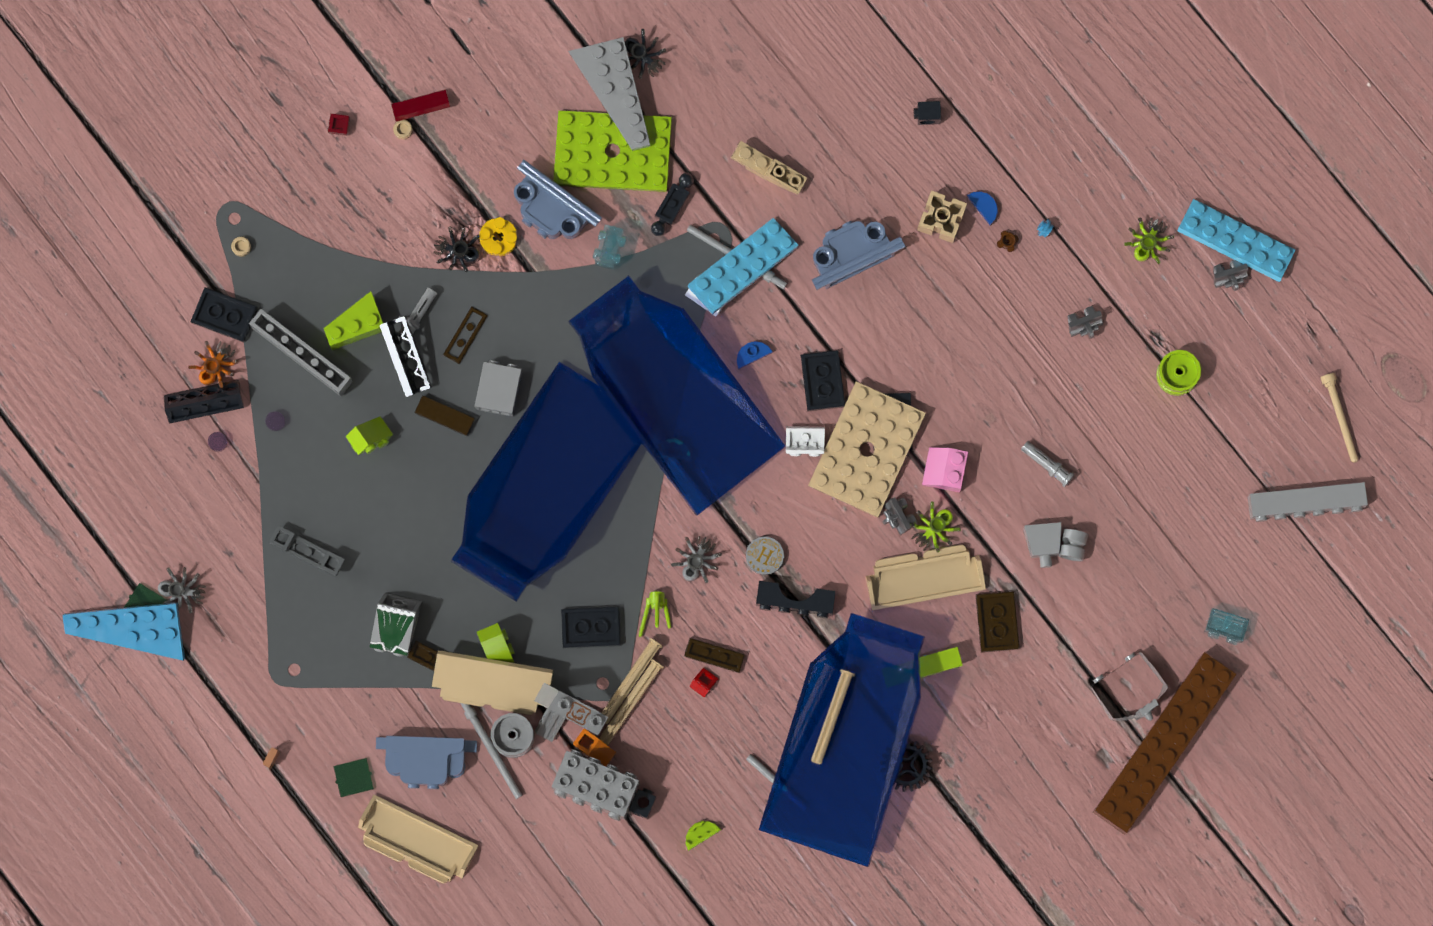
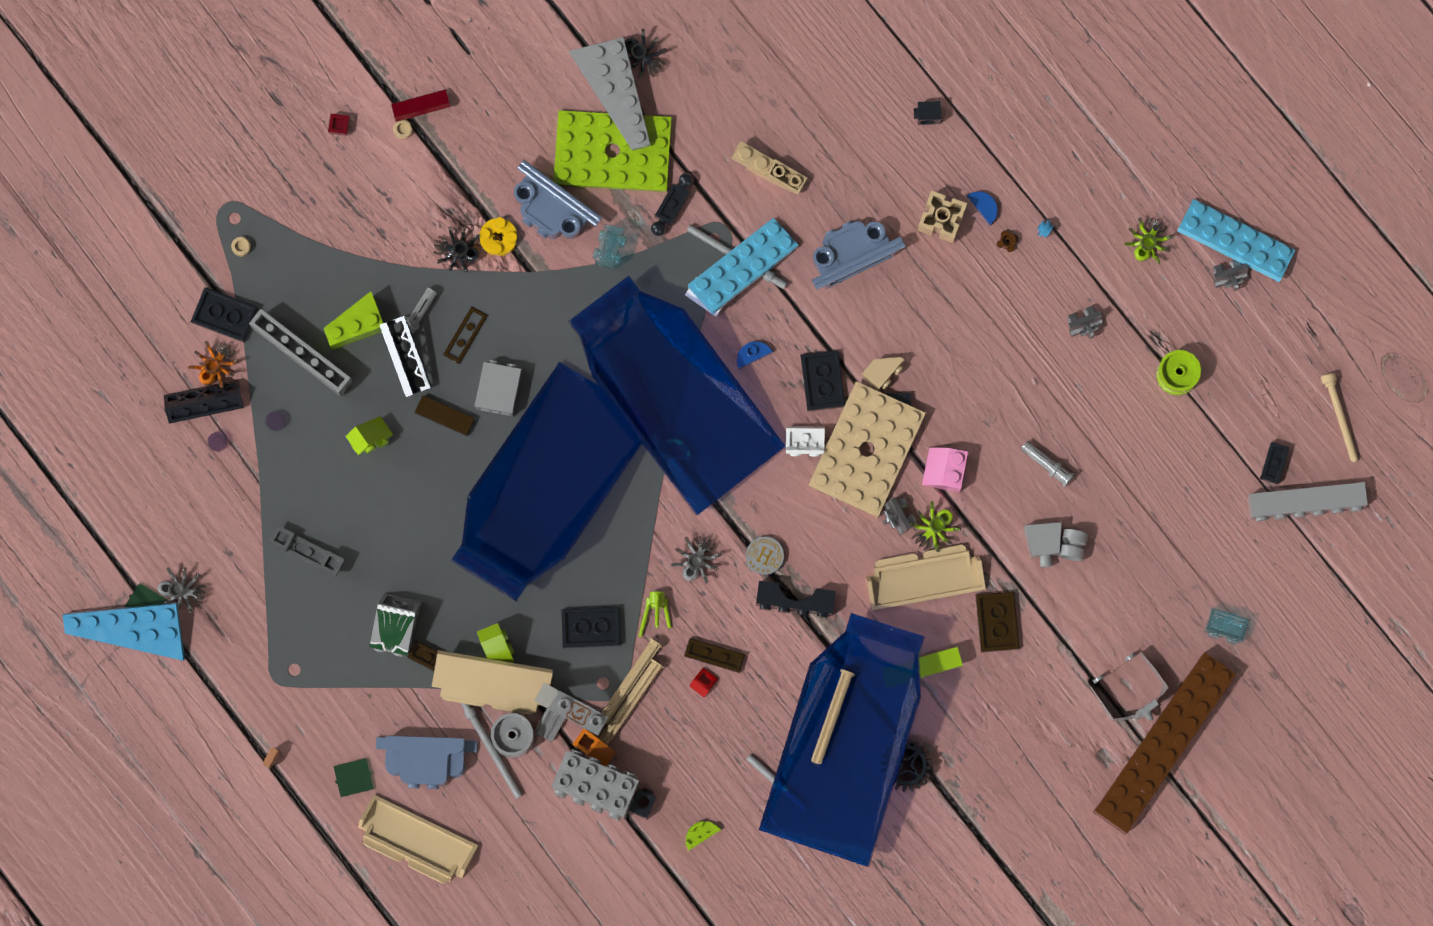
none -> tan slope [861,357,904,391]
none -> black plate [1259,442,1290,485]

